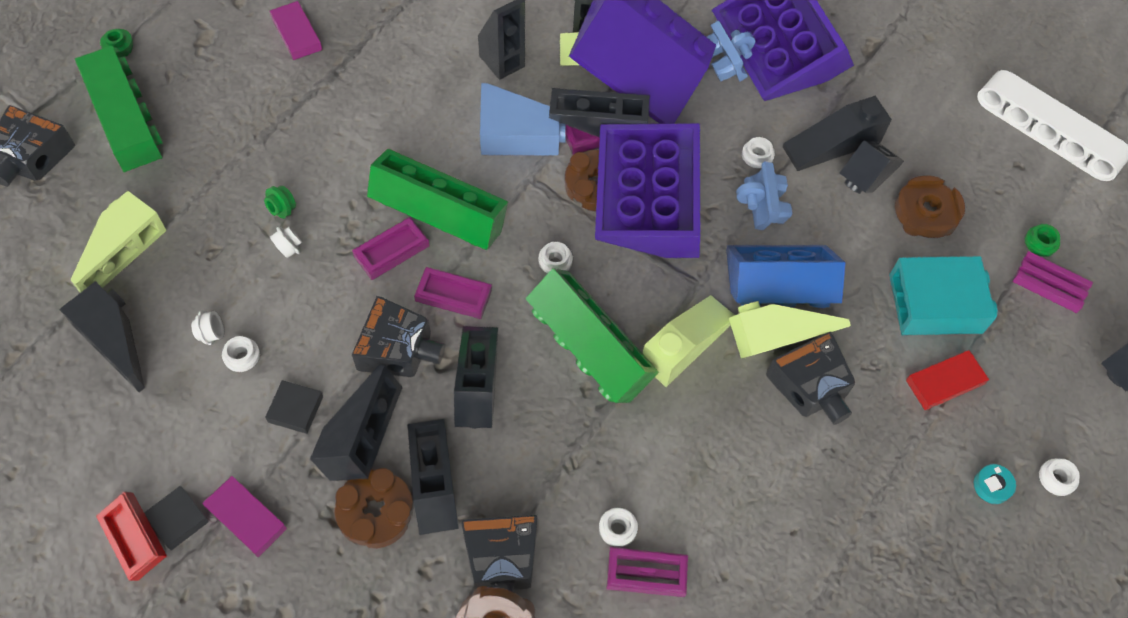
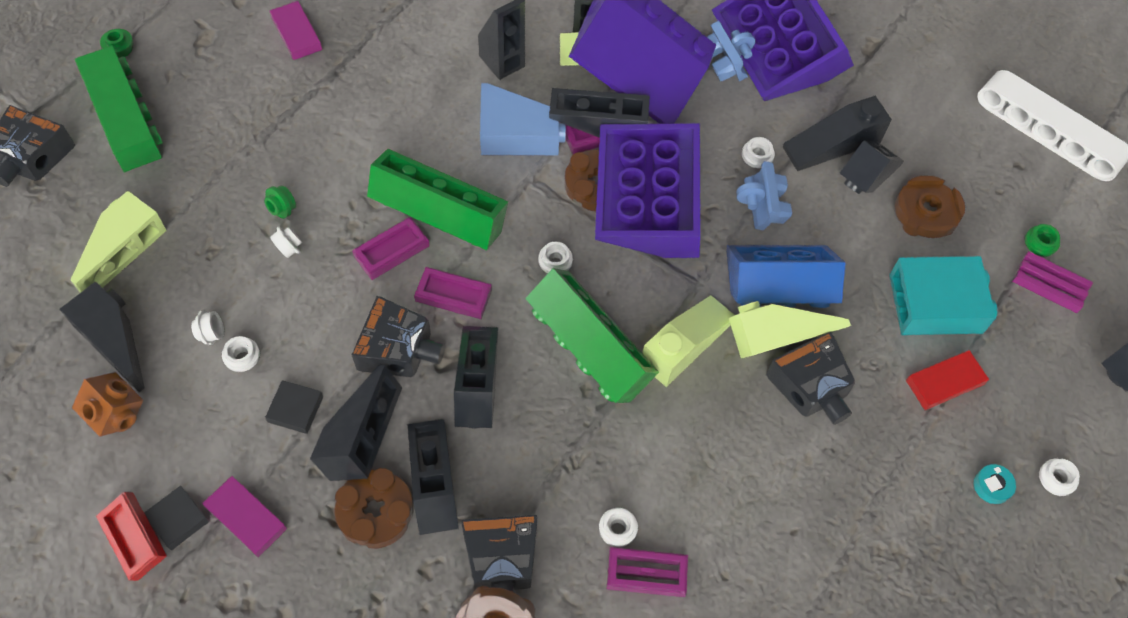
none -> dark orange brick [72,372,144,437]

